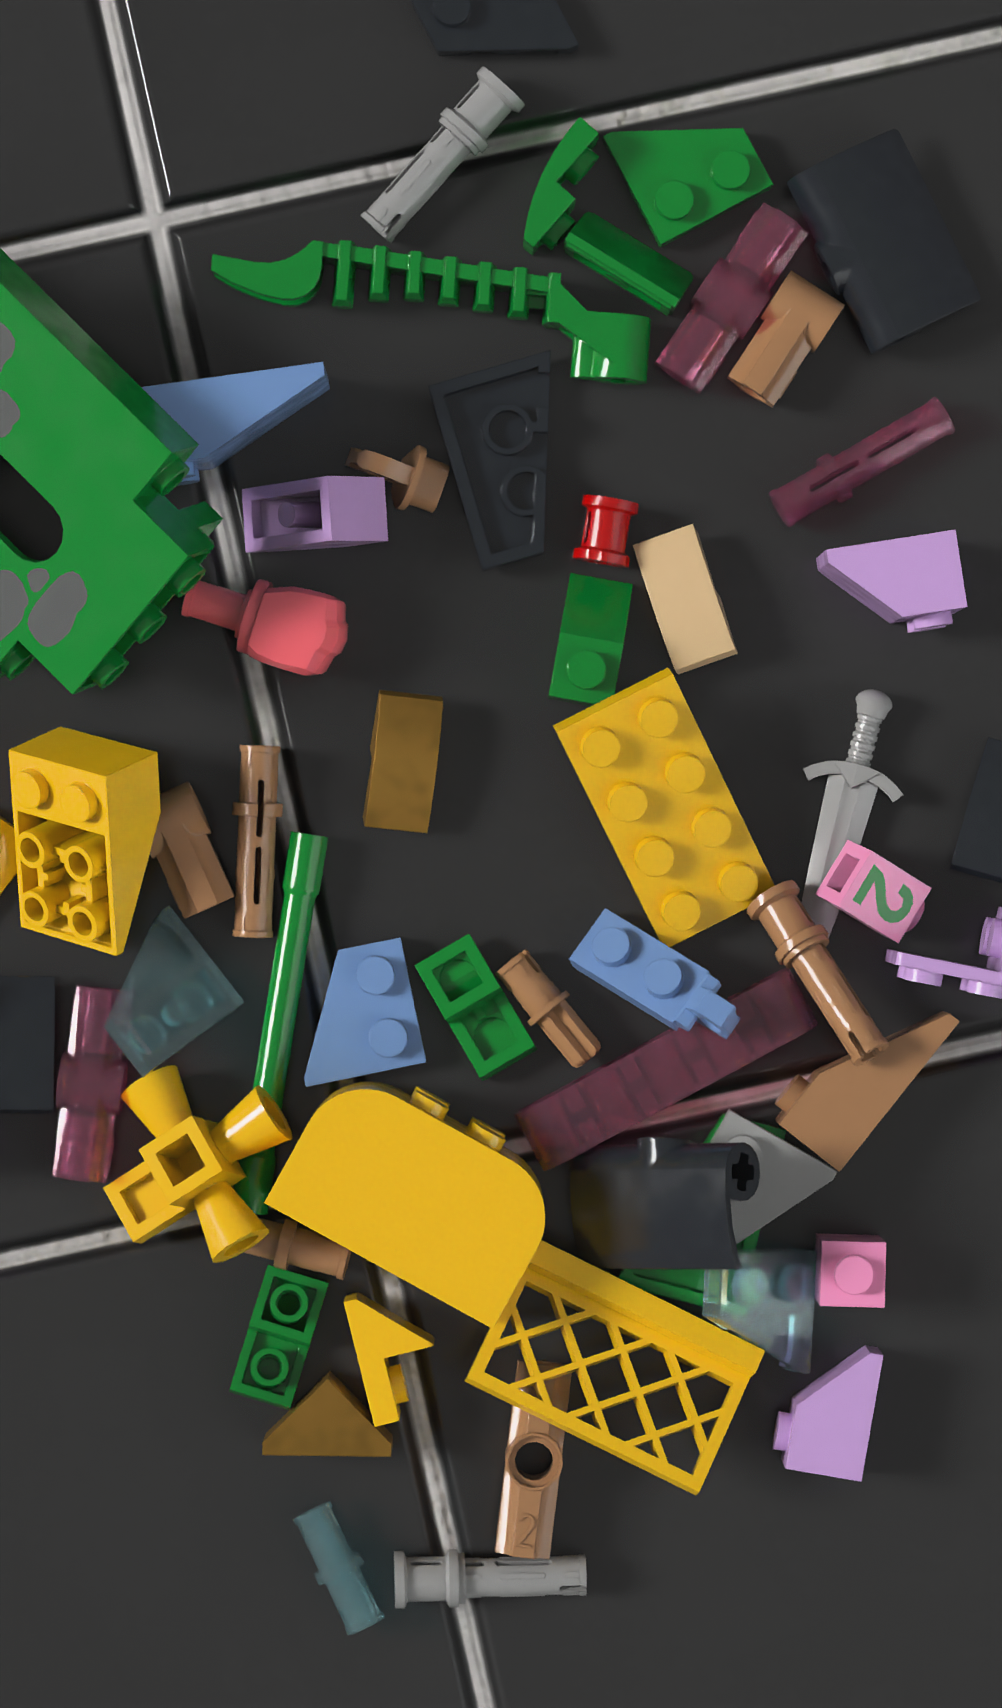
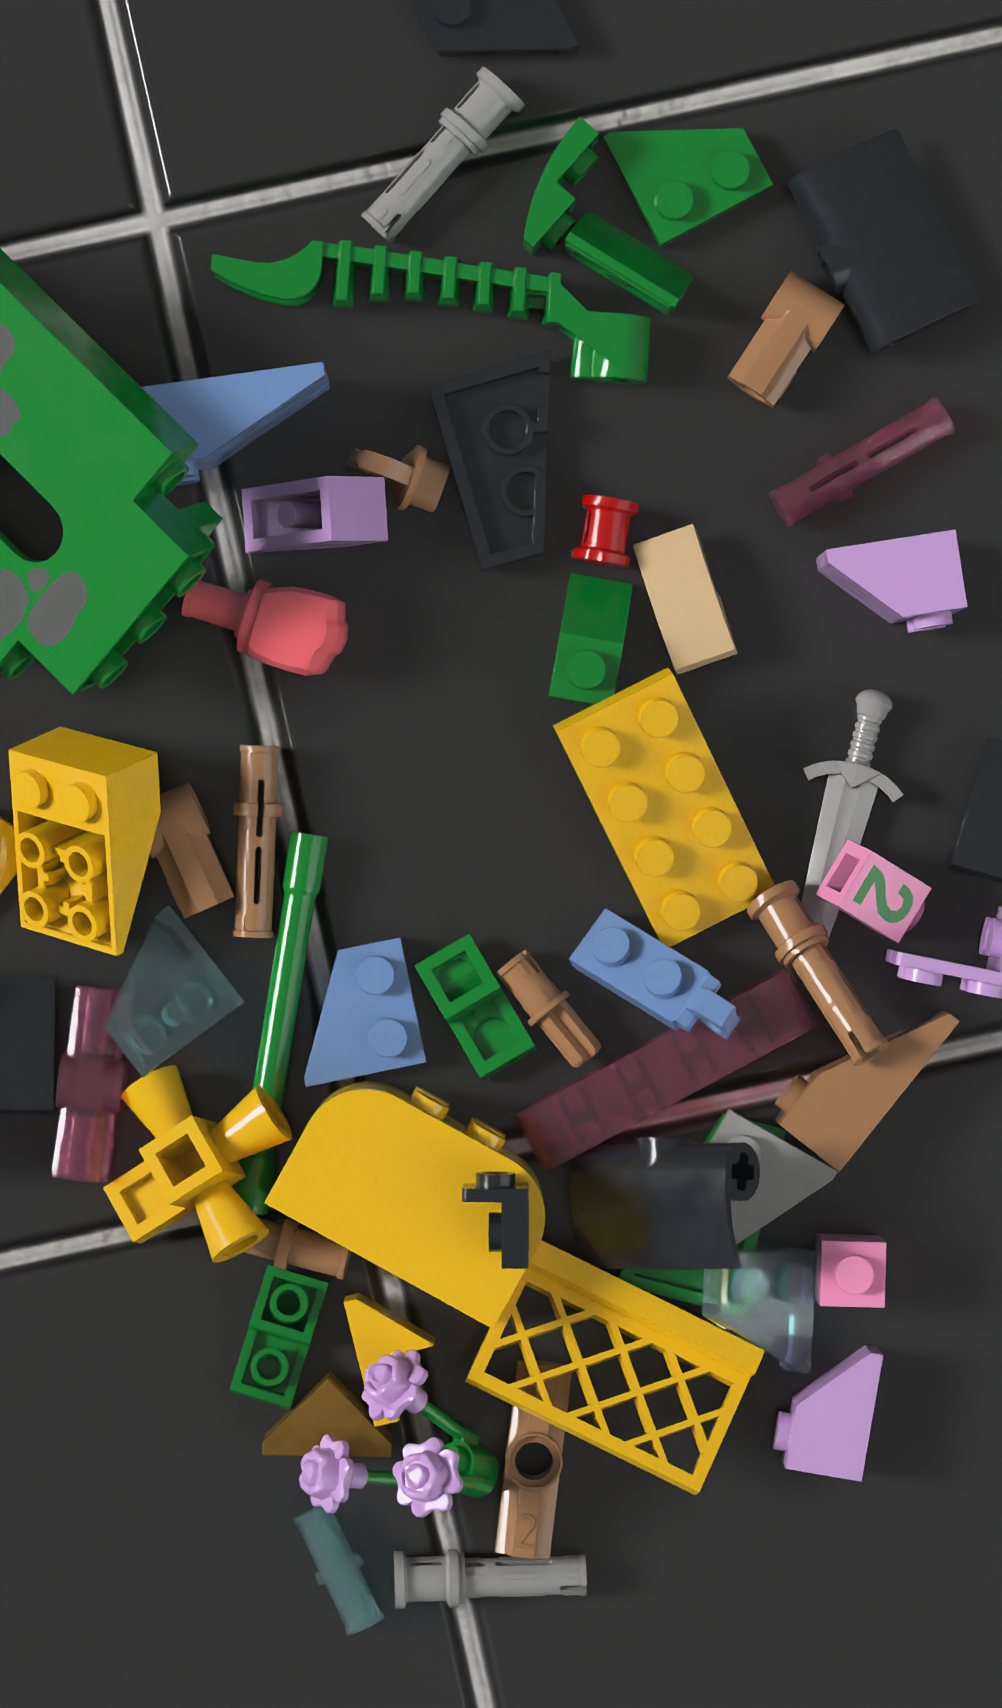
pearl gold slope [363,690,443,833] -> none
clear pink piece [655,203,808,394] -> none
none -> lavender plant [299,1350,499,1517]
none -> black bracket [462,1171,529,1269]

